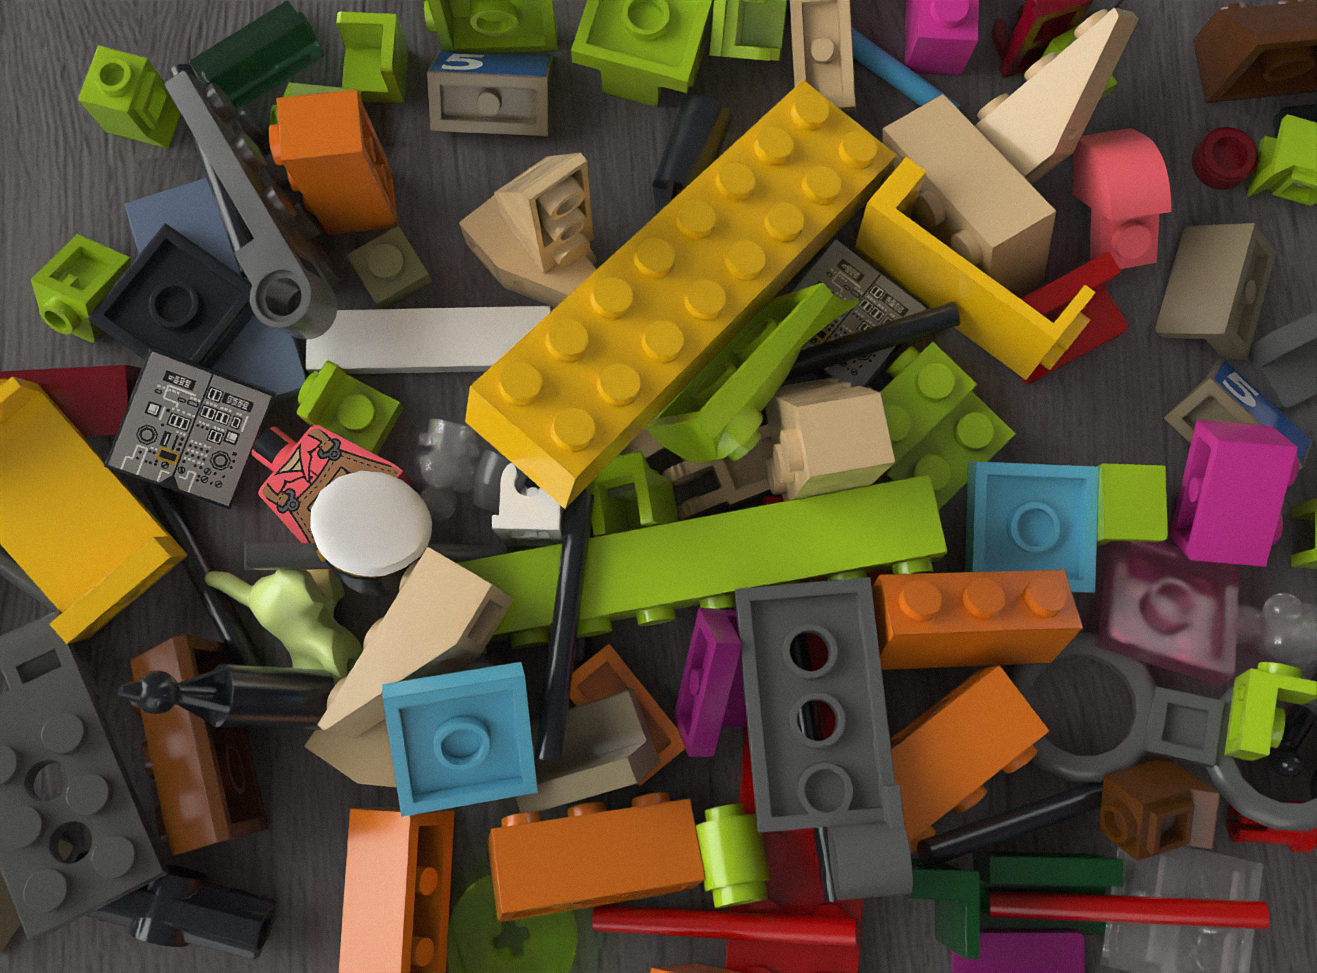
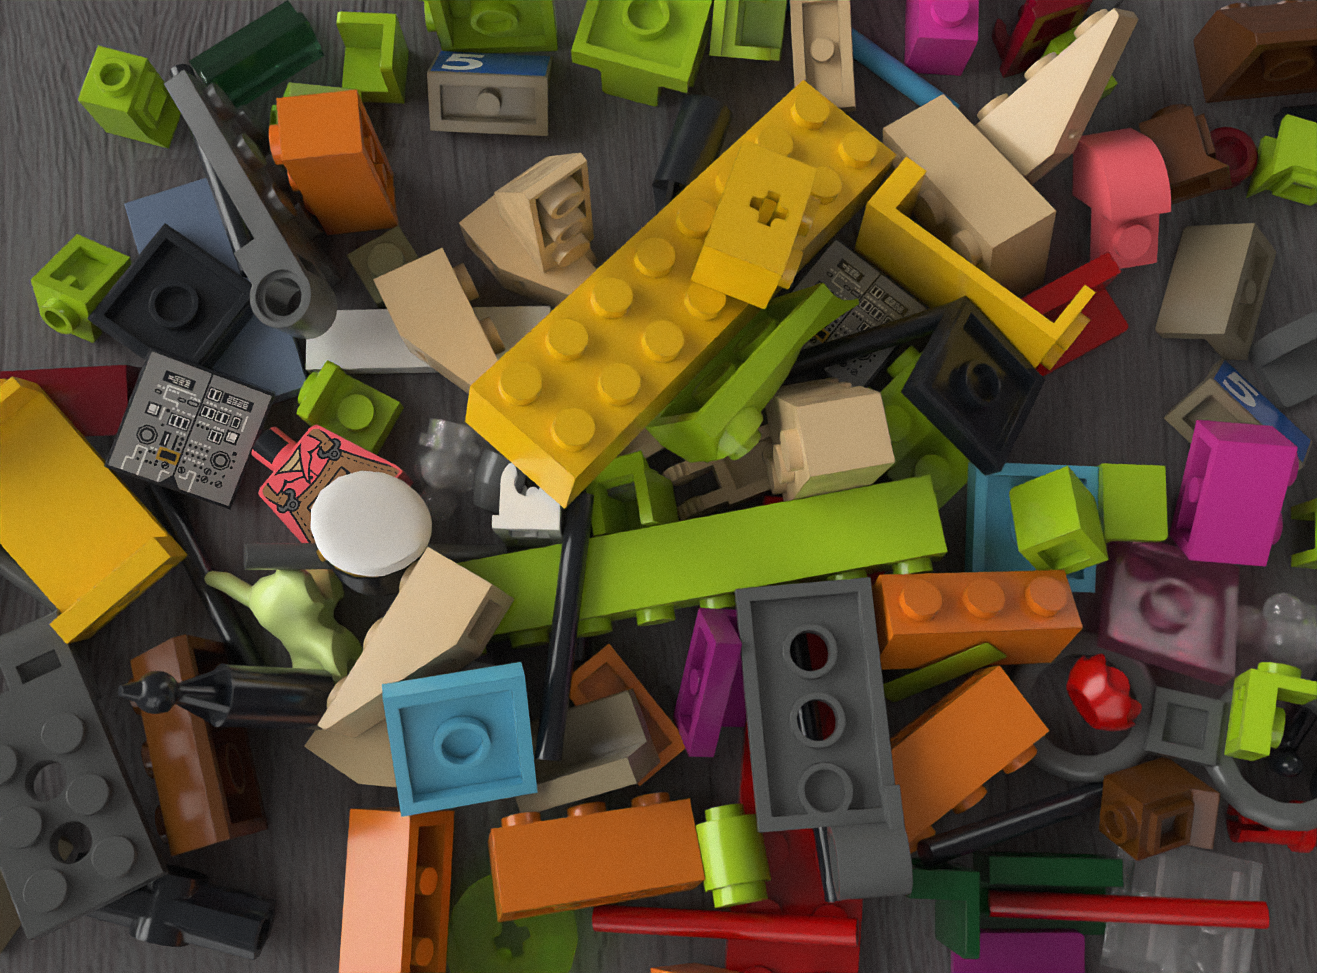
none -> tan slope [373,248,505,394]
none -> yellow brick [690,139,821,309]
none -> lime sticker [883,643,1007,702]
none -> black plate [901,296,1046,476]
none -> lime panel [1009,466,1109,575]
none -> red plate [1066,653,1142,732]
none -> reddish brown window [1138,104,1232,205]

